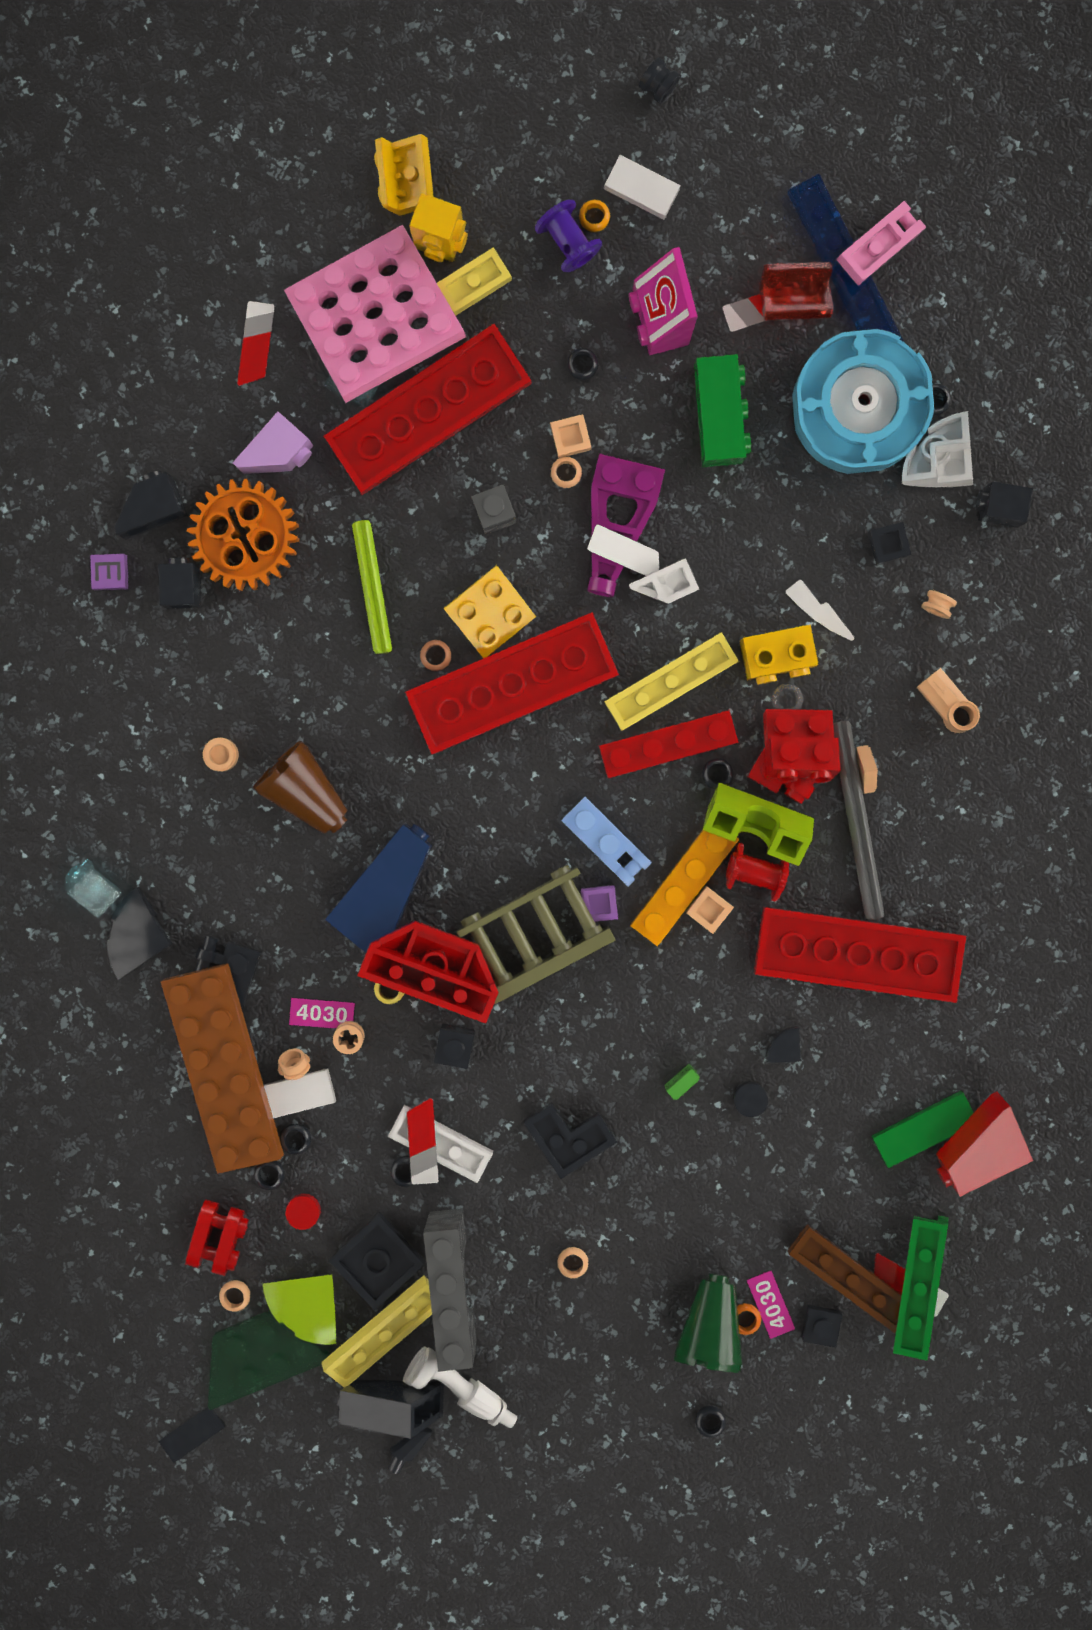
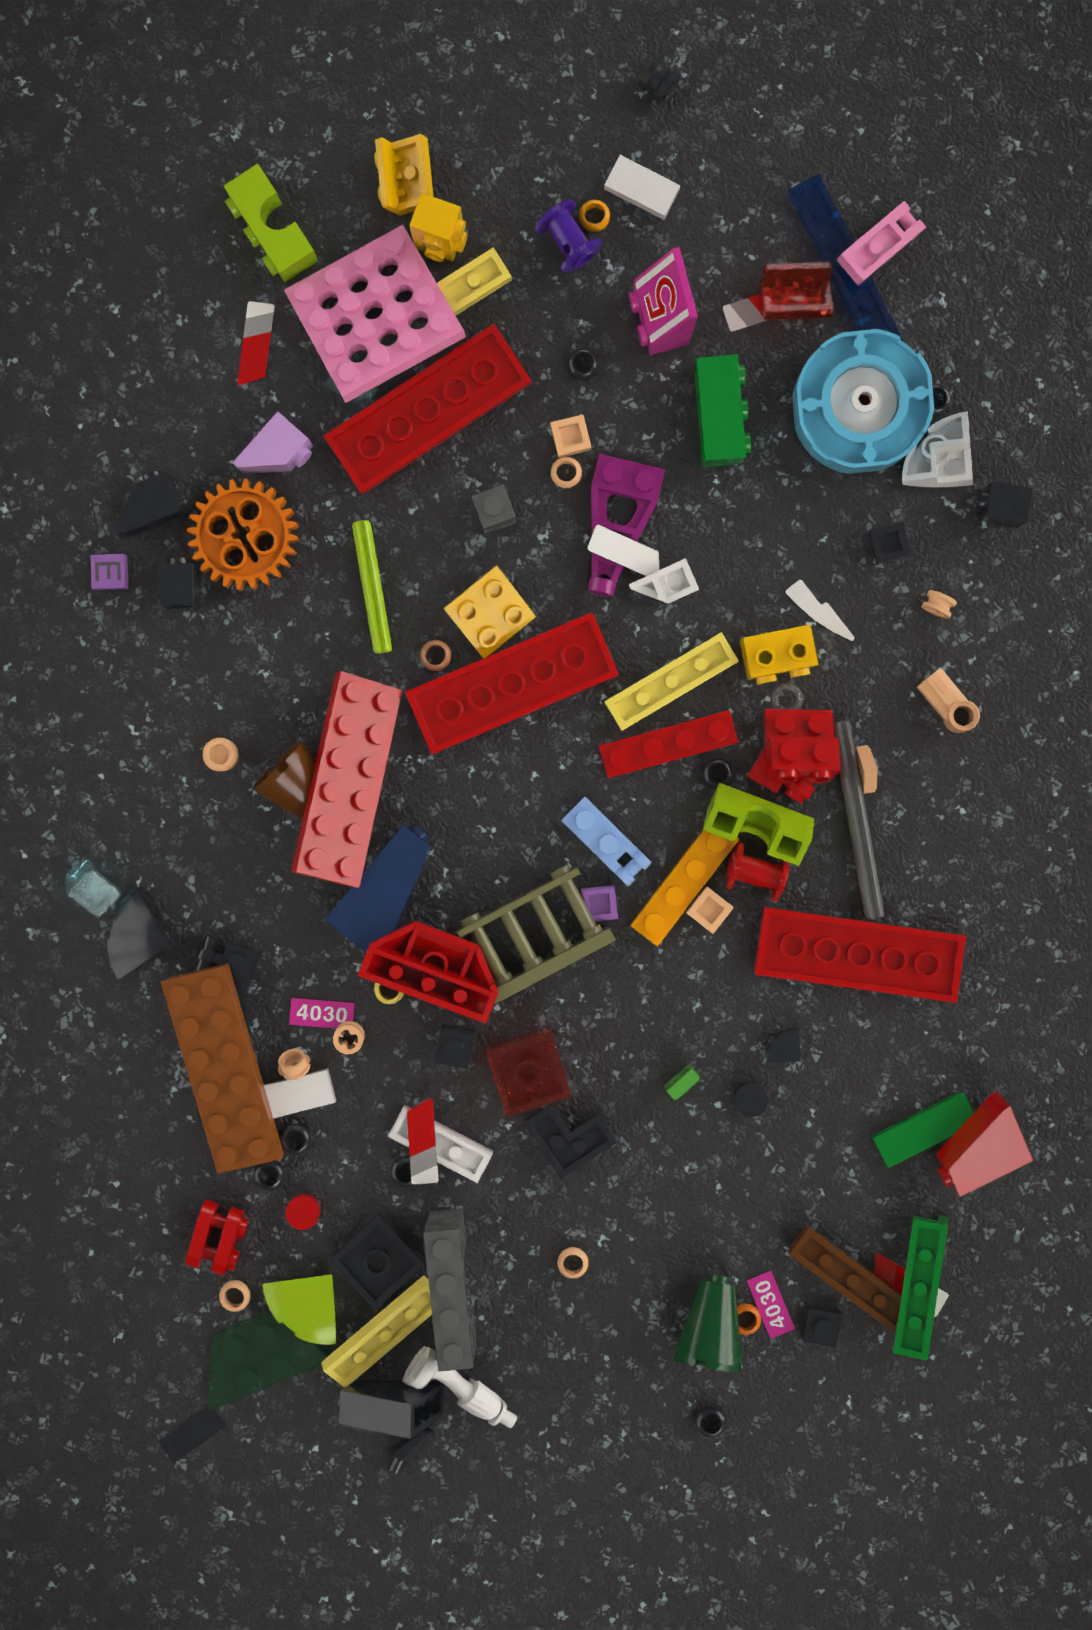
none -> lime arch [224,164,318,283]
none -> plate [291,671,402,888]
none -> clear red brick [485,1025,572,1117]

